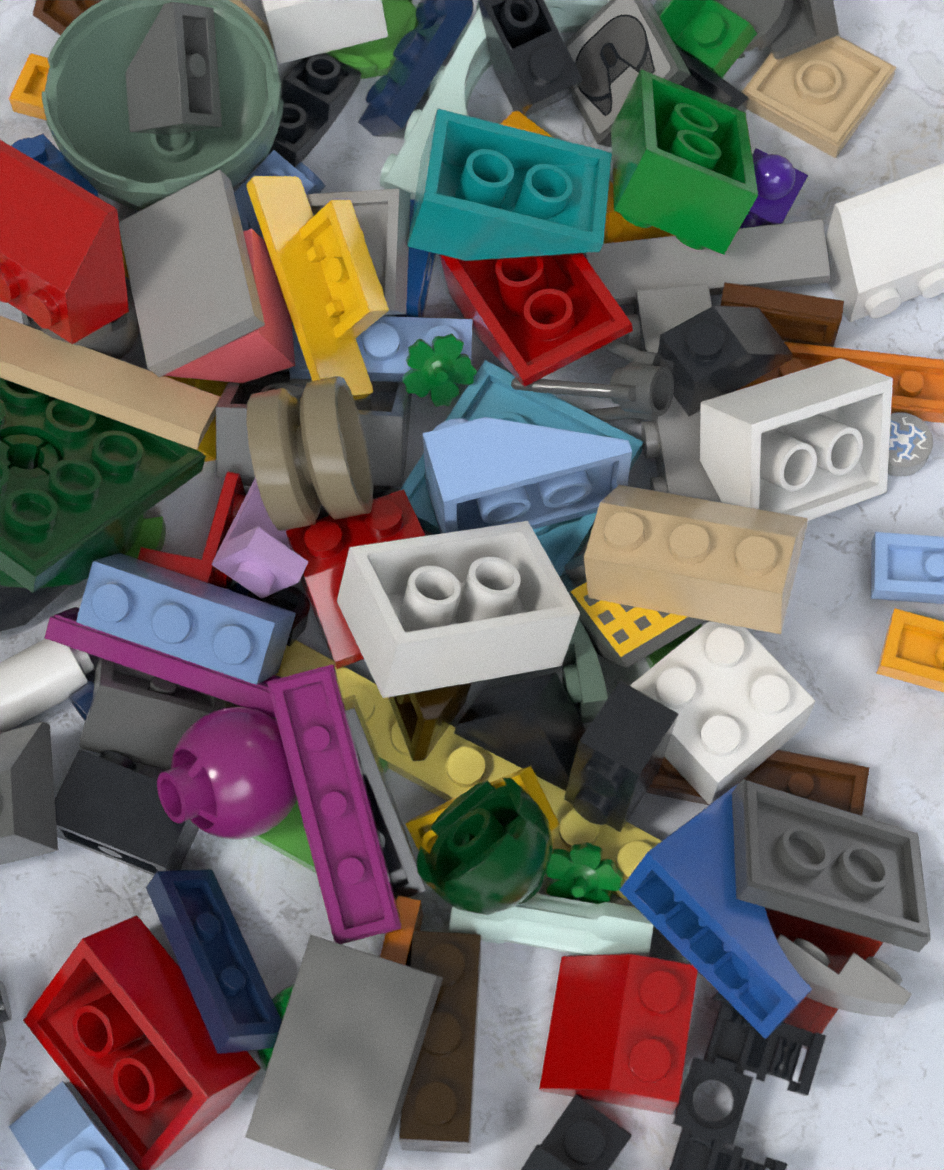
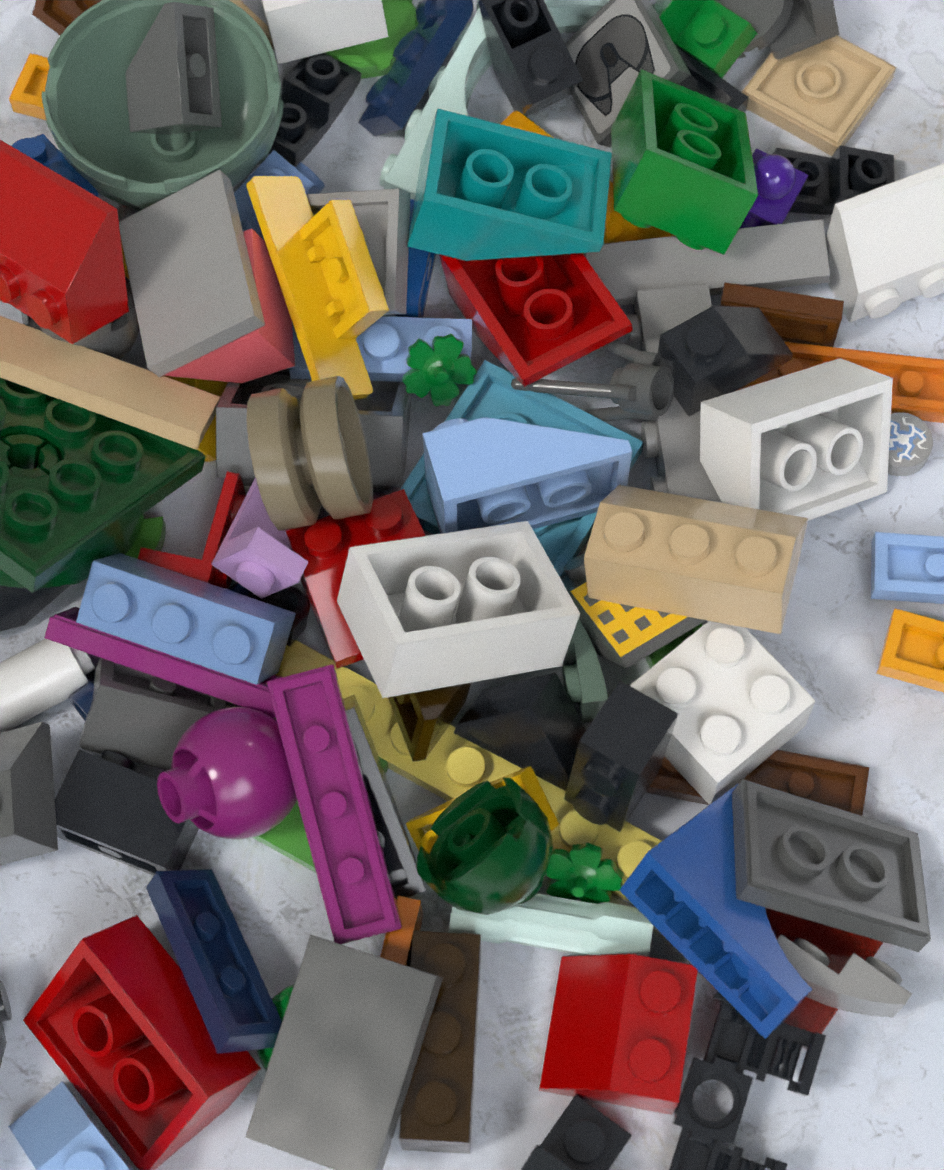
none -> black slope [773,145,895,215]

